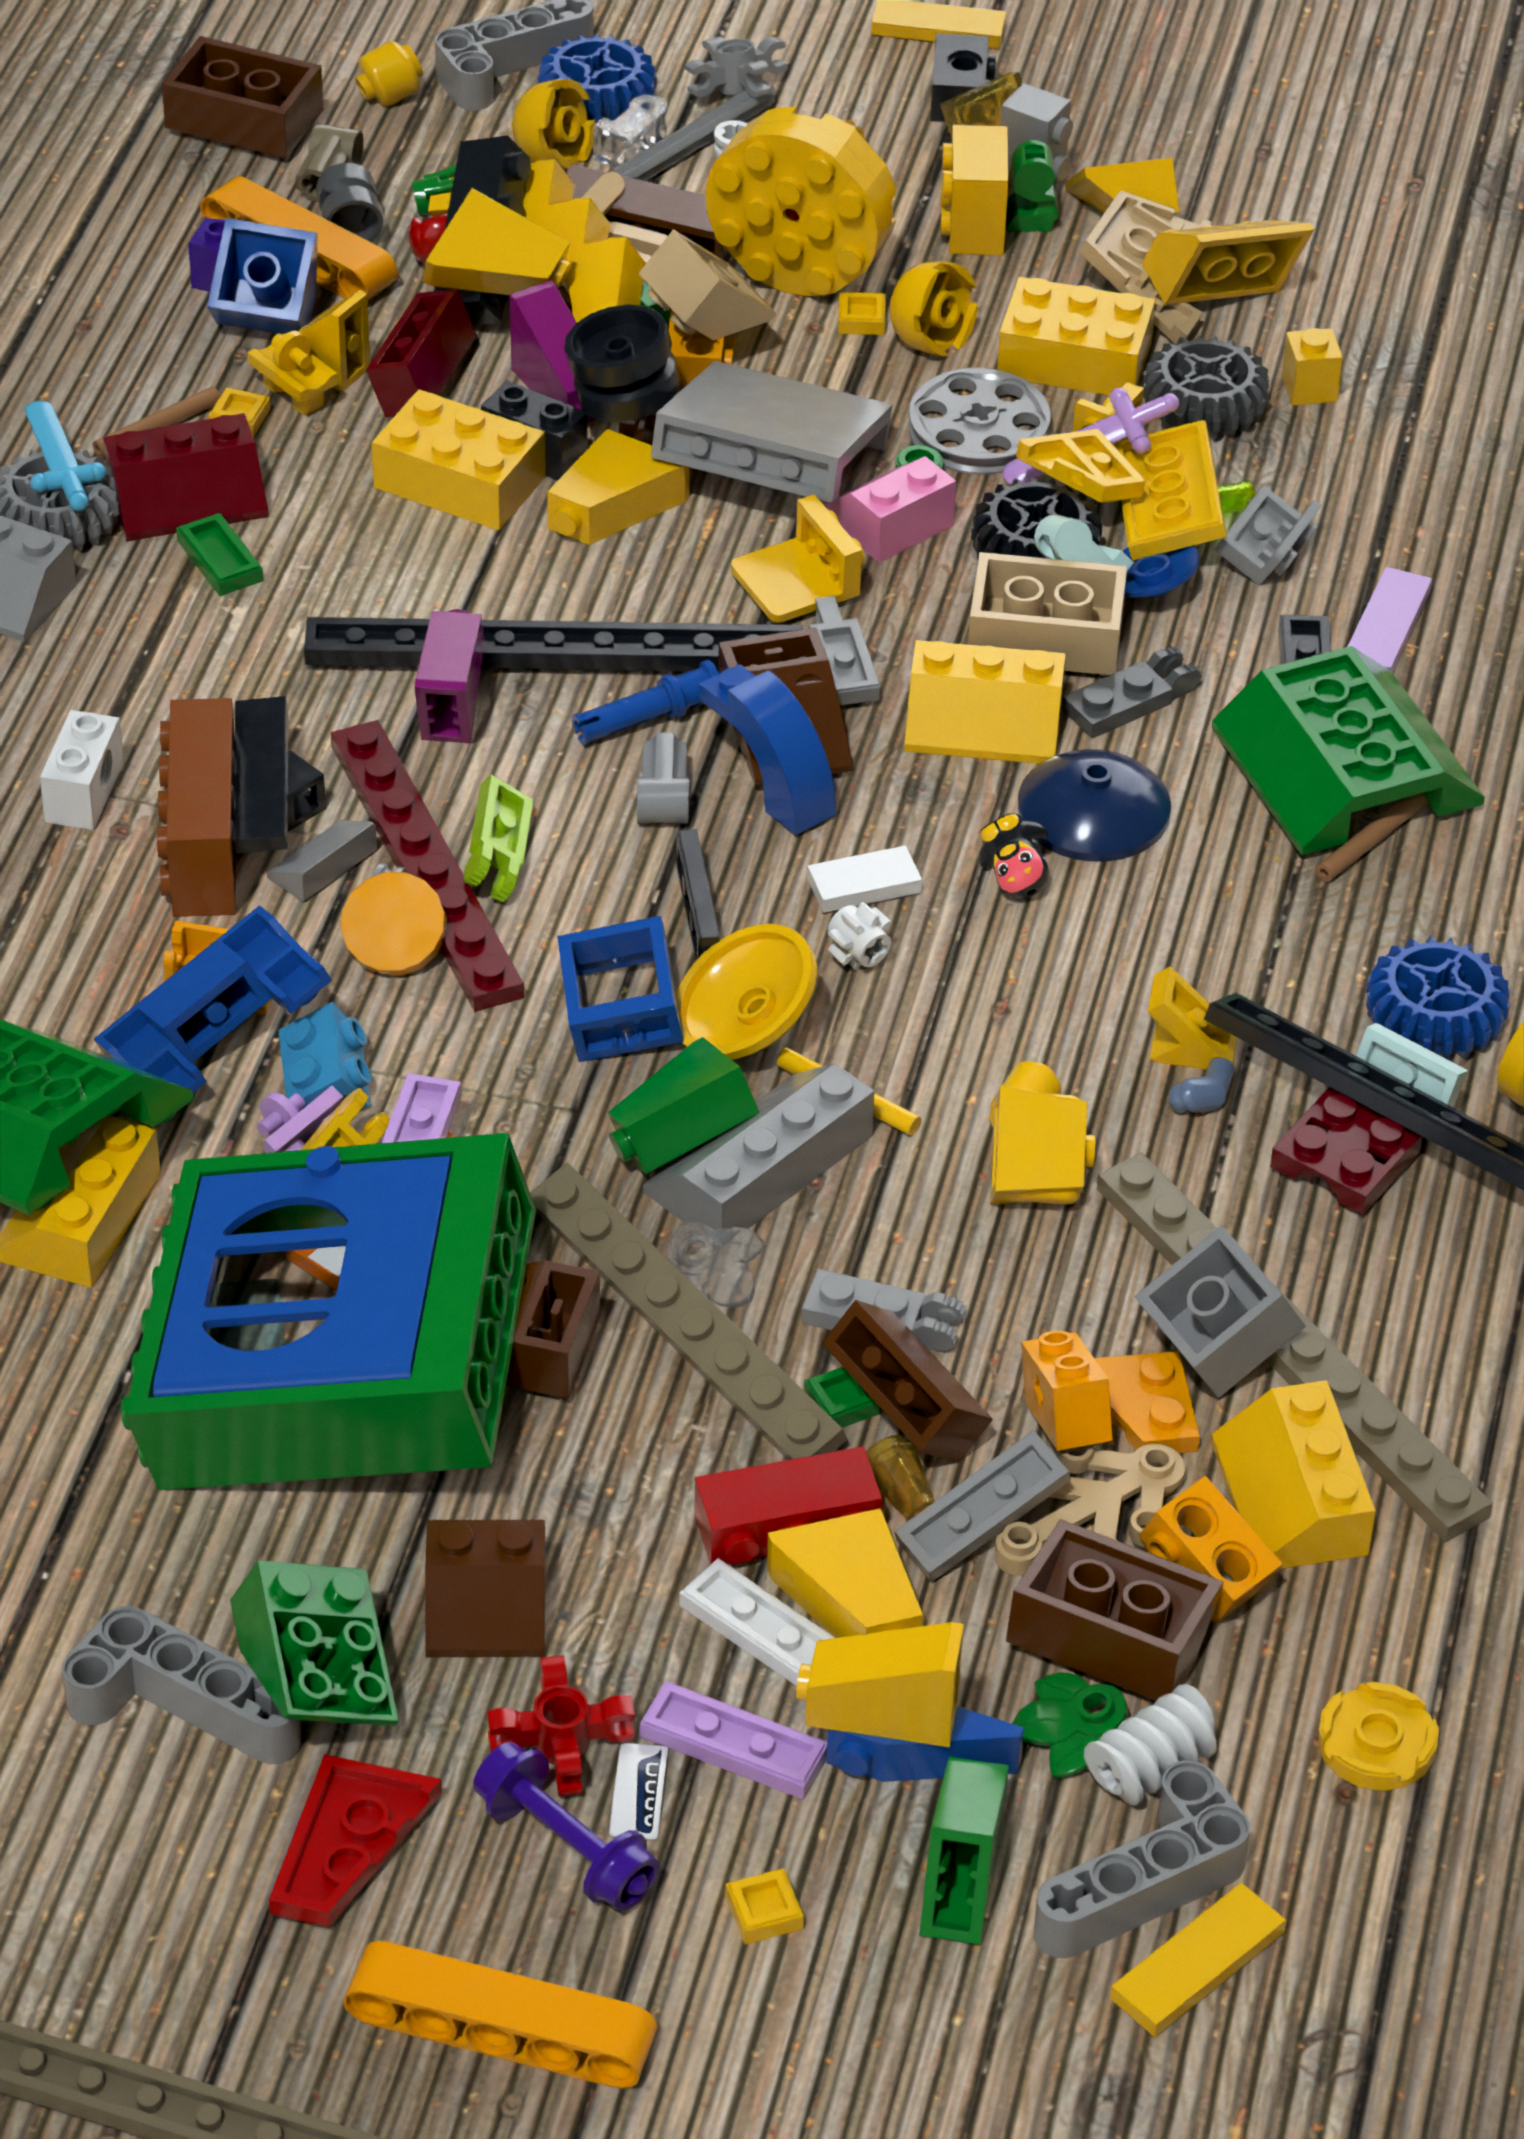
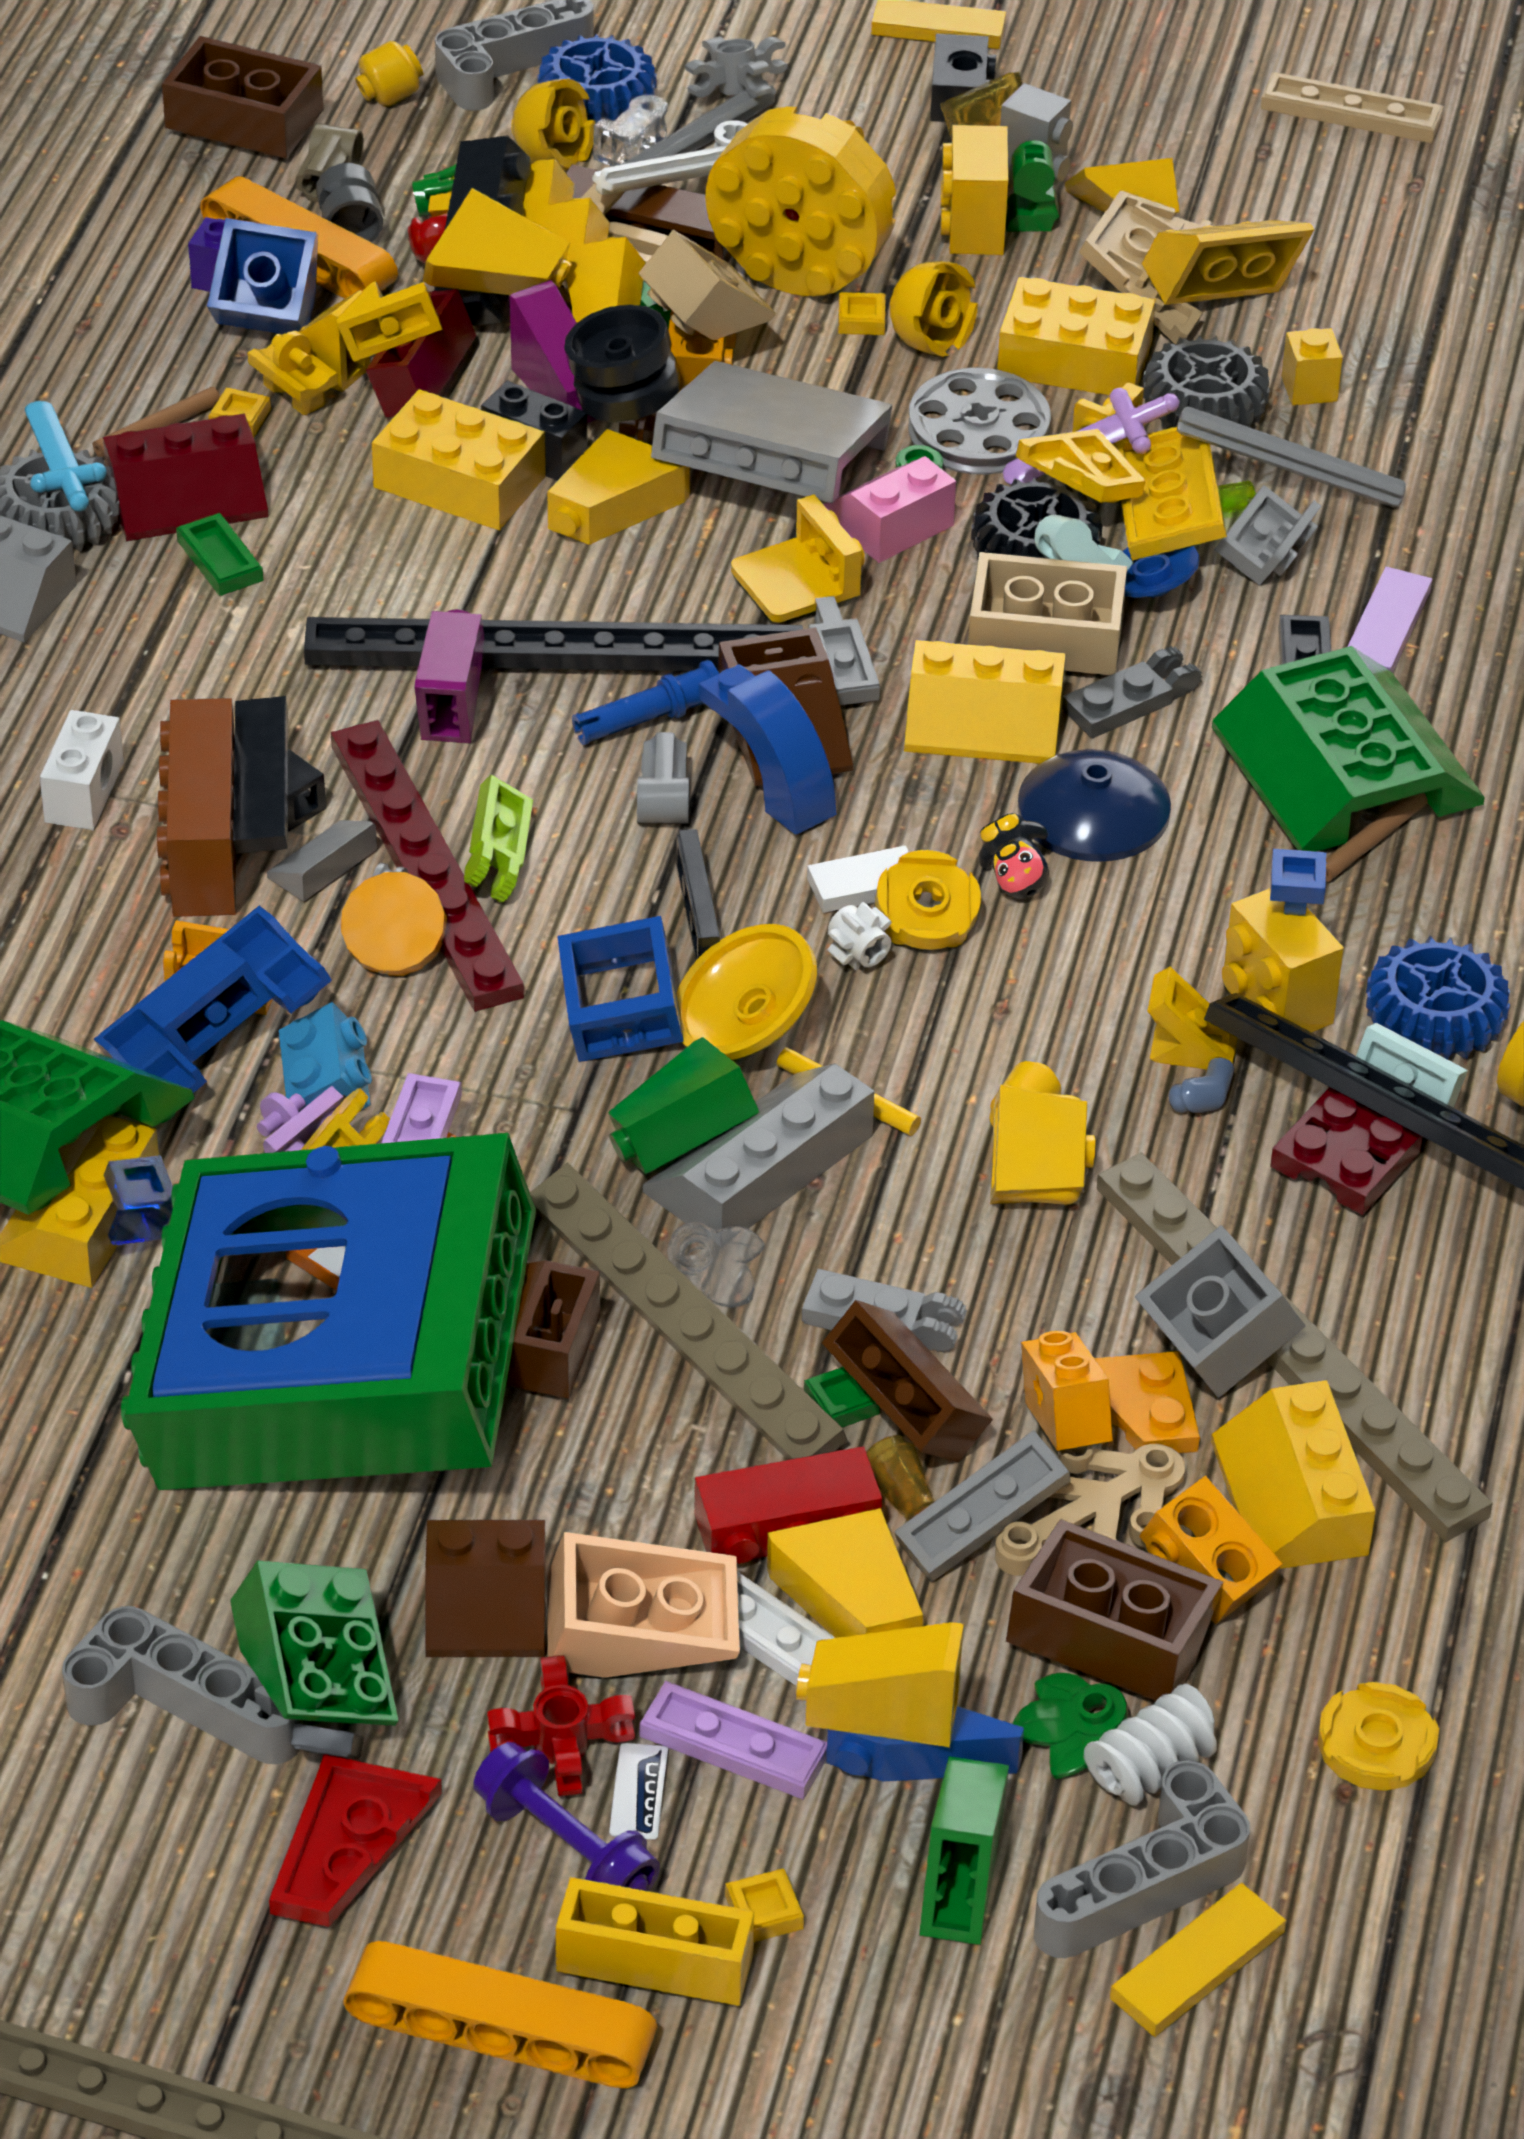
none -> clear blue panel [103,1155,173,1245]
none -> black tile [291,1723,364,1760]
none -> yellow slope [336,281,442,362]
none -> light nougat slope [547,1532,740,1678]
none -> yellow brick [555,1877,754,2006]
none -> white axle [592,145,727,195]
none -> yellow plate [875,850,981,950]
none -> light grey axle [1177,407,1406,507]
none -> yellow brick [1222,888,1344,1032]
none -> tan tile [1261,72,1444,143]
none -> blue tile [1270,848,1326,916]

